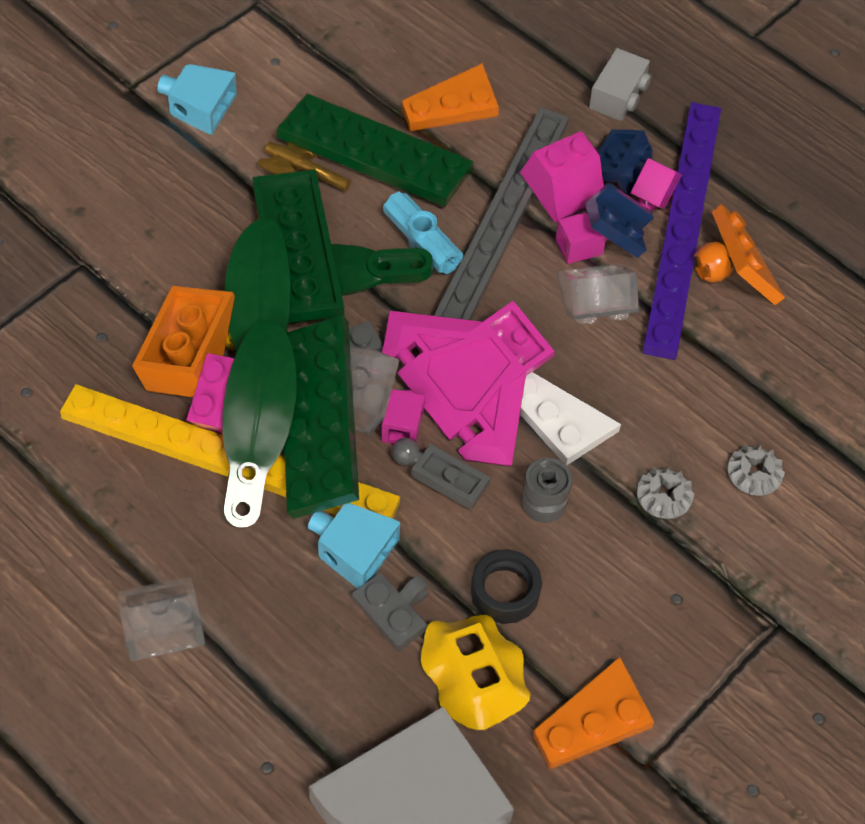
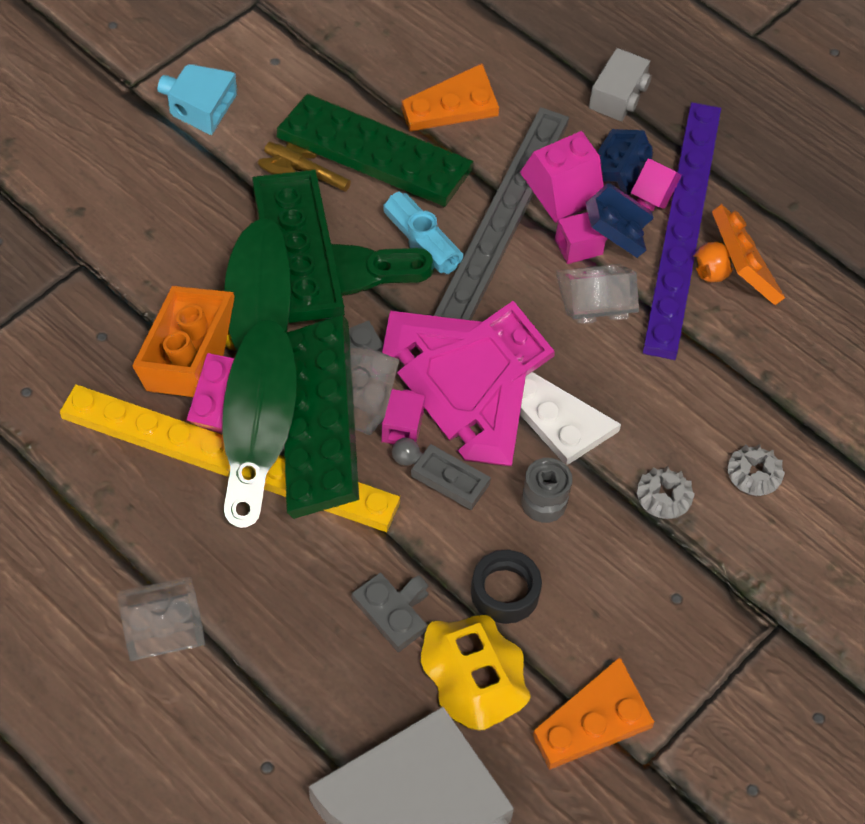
medium azure torso [308,503,400,589] -> none

